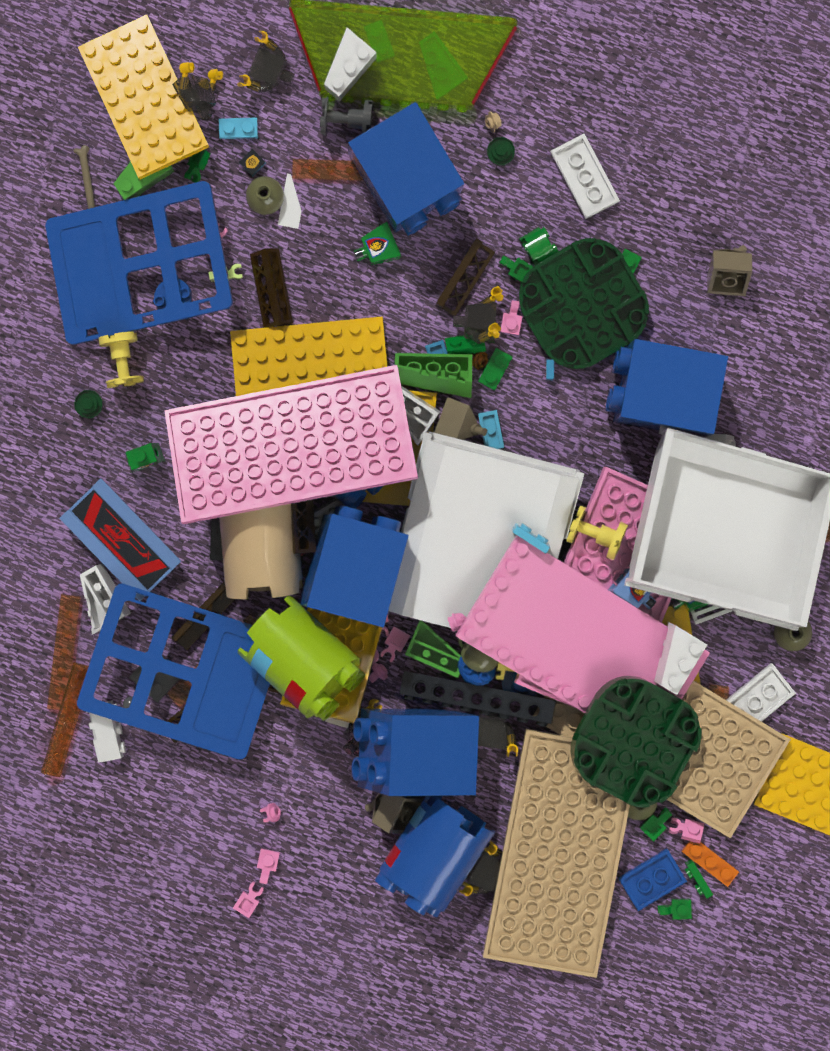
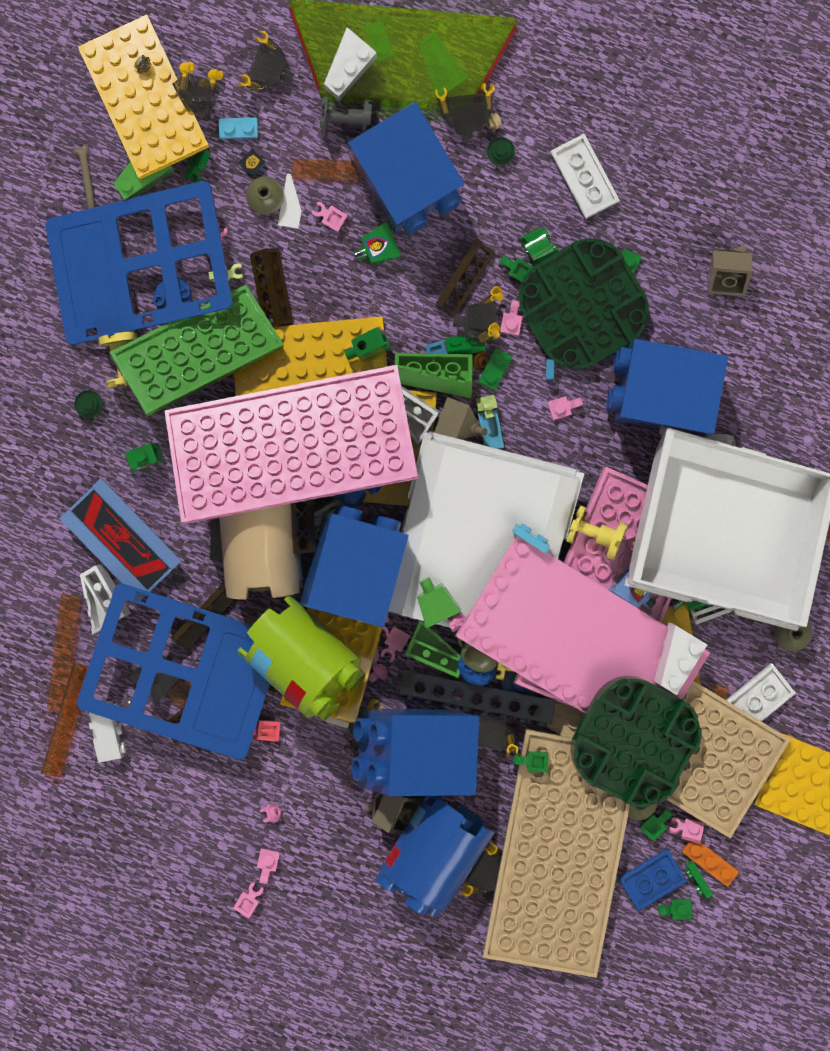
none -> bright green plate [110,285,284,417]
none -> clear smoke plate [134,55,152,73]
none -> coral bracket [252,720,281,741]
none -> bright pink plate [312,202,348,233]
none -> green torso [344,327,392,361]
none -> bright green torso [417,577,461,628]
none -> clear smoke torso [435,83,495,140]
none -> yellowish green plate [475,395,497,418]
none -> green plate [513,751,549,773]
none -> bright pink plate [548,396,583,420]

